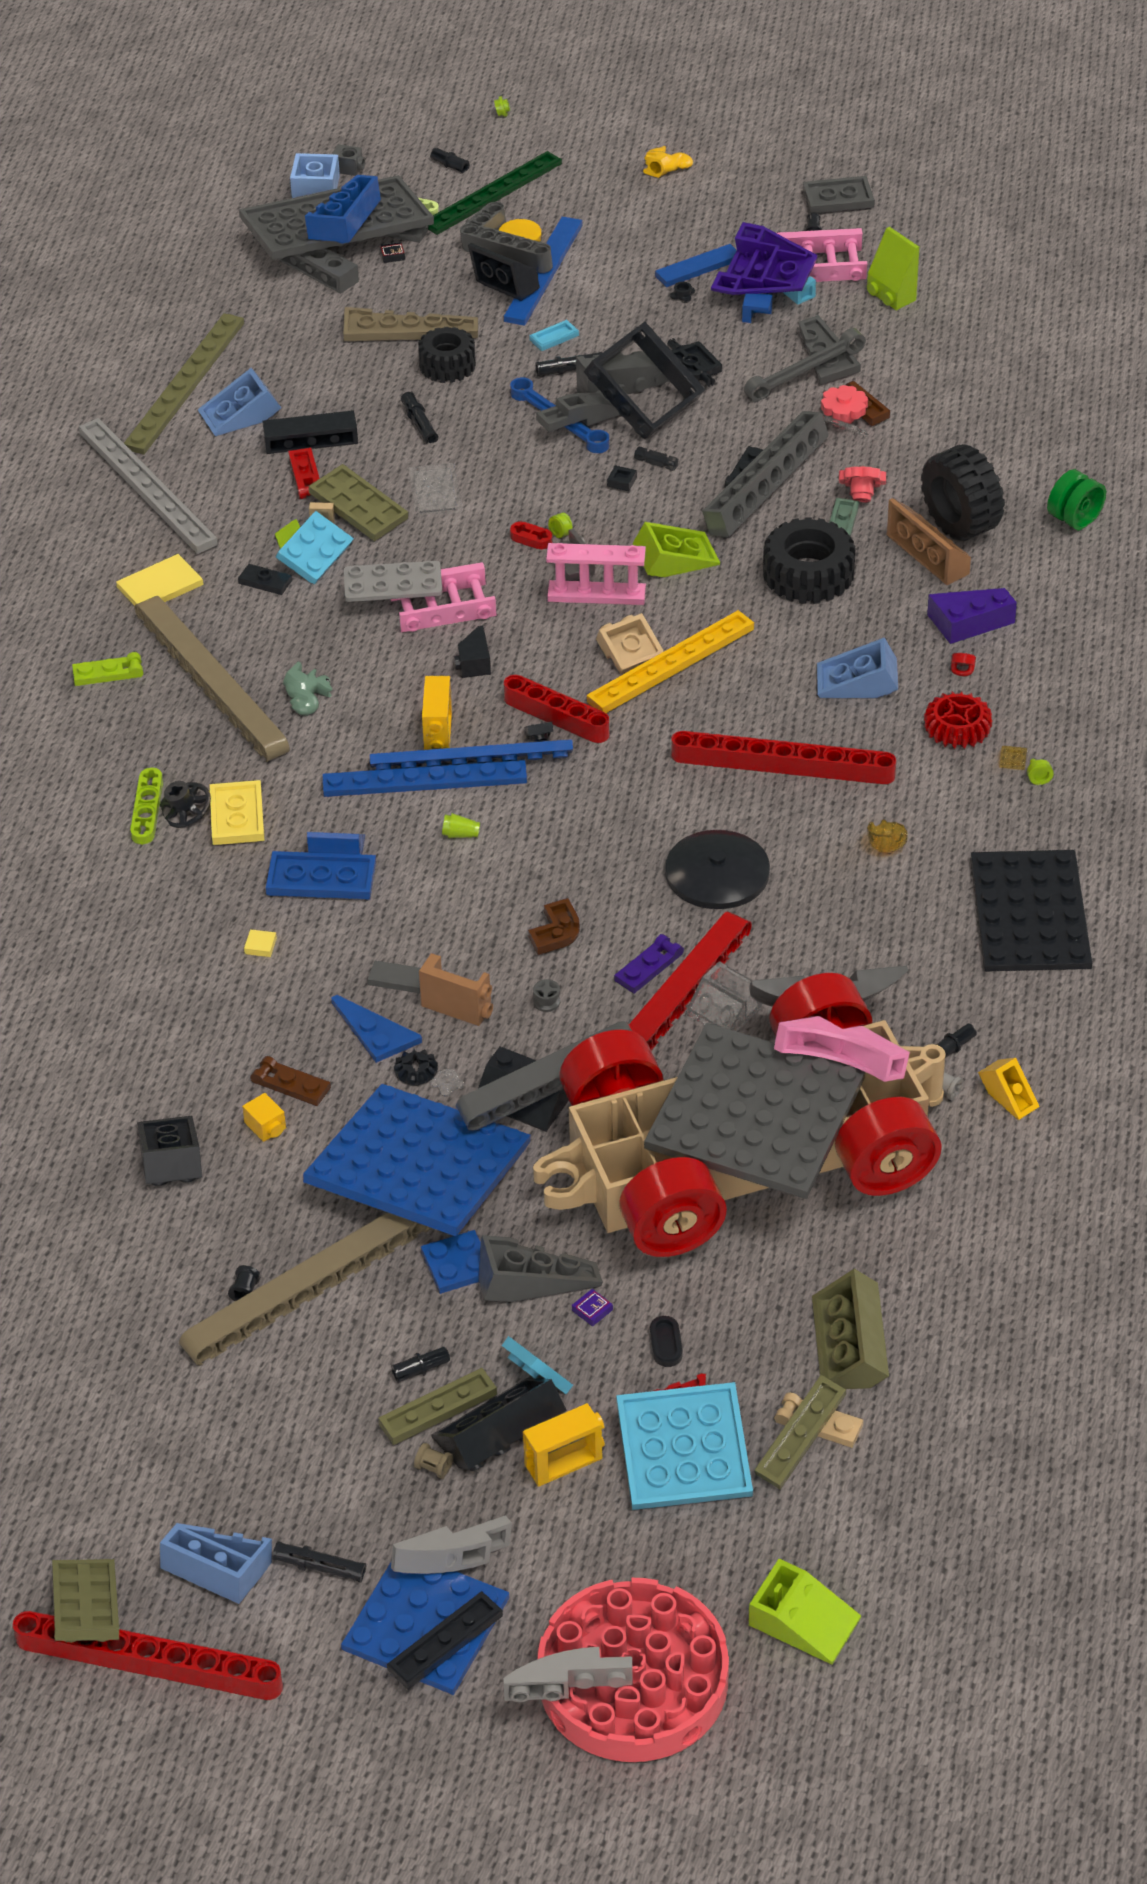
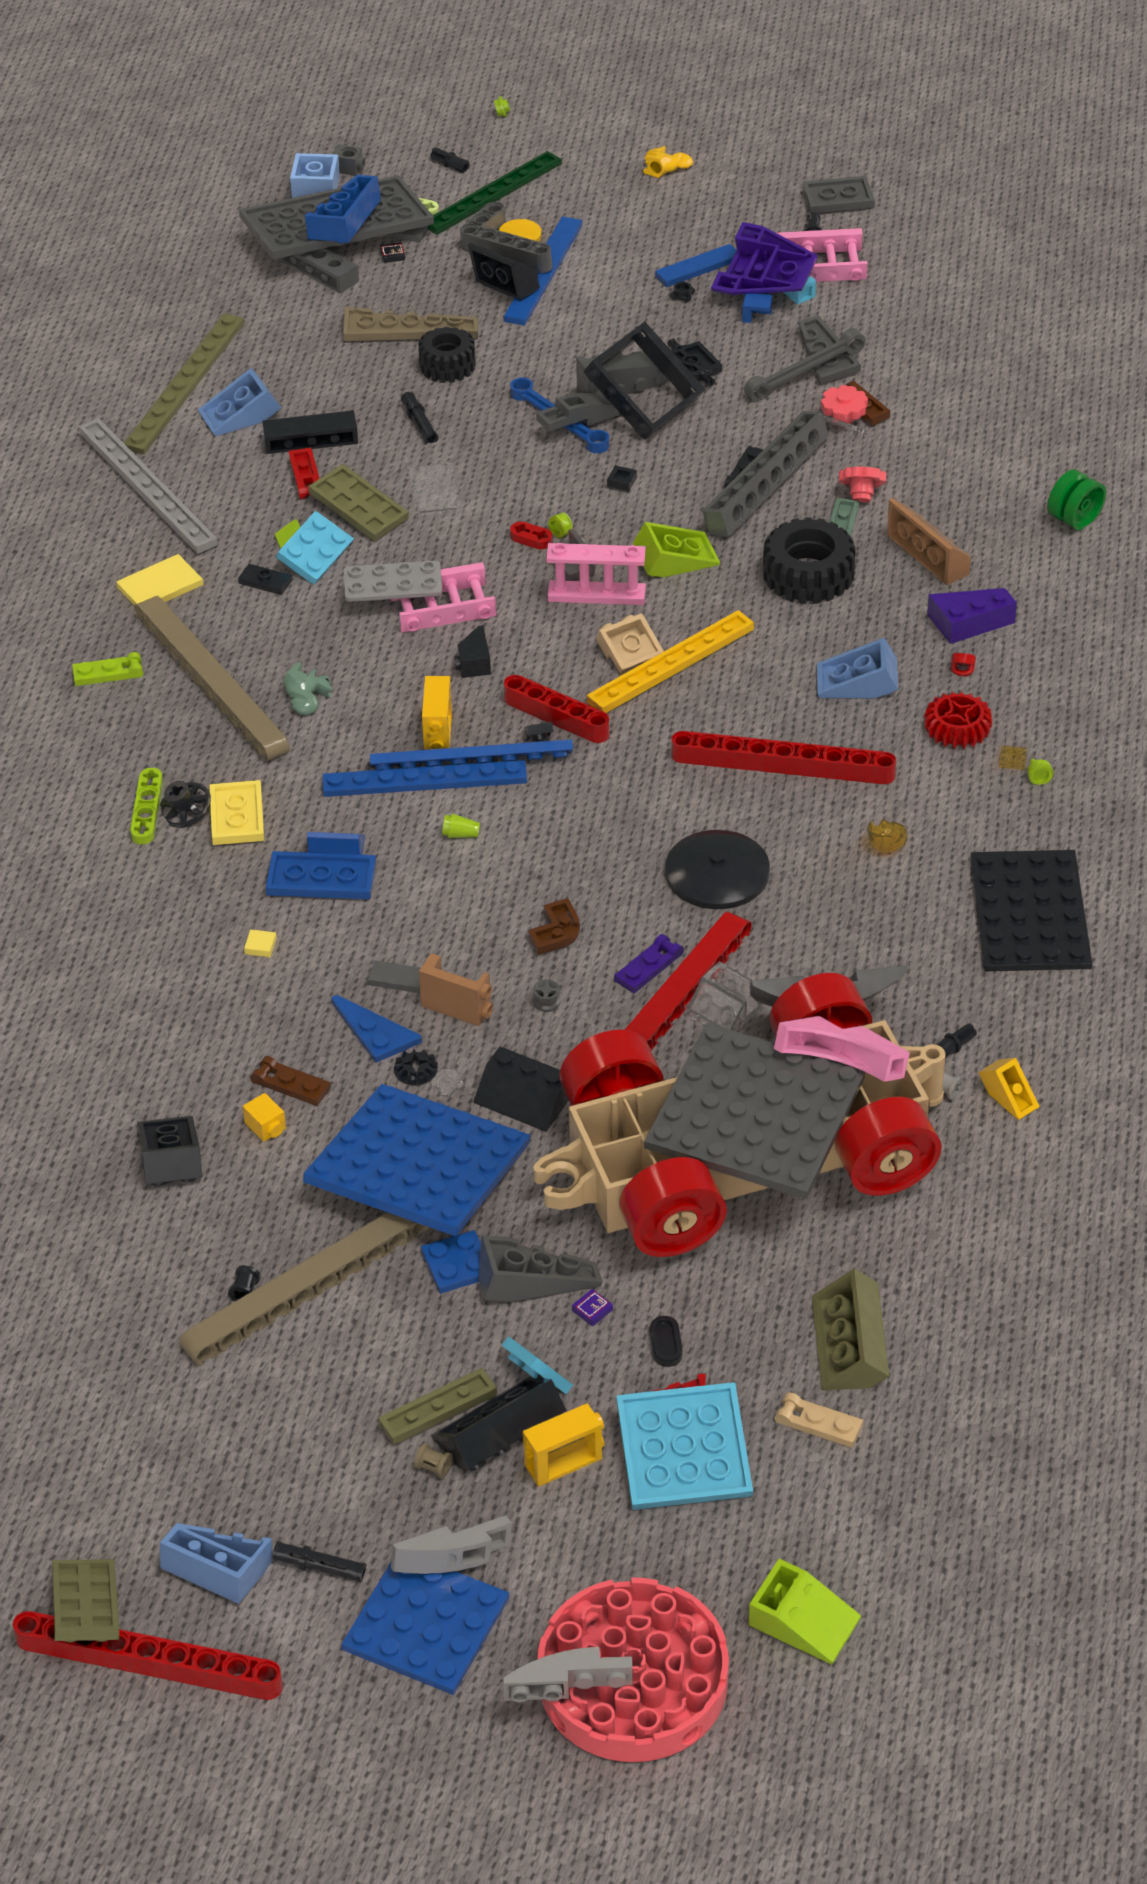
tan plate [309,502,335,524] -> none
black tile [387,1591,503,1690] -> none
black axle [391,1347,450,1383] -> none
dark grey beam [456,1021,632,1130] -> none
medium azure tile [529,320,579,351] -> none
black pin [535,352,602,376] -> none
black axle [634,446,679,471] -> none
olive plate [755,1375,846,1490] -> none
lime slope [867,227,919,311] -> none
black tyre [921,444,1005,541] -> none

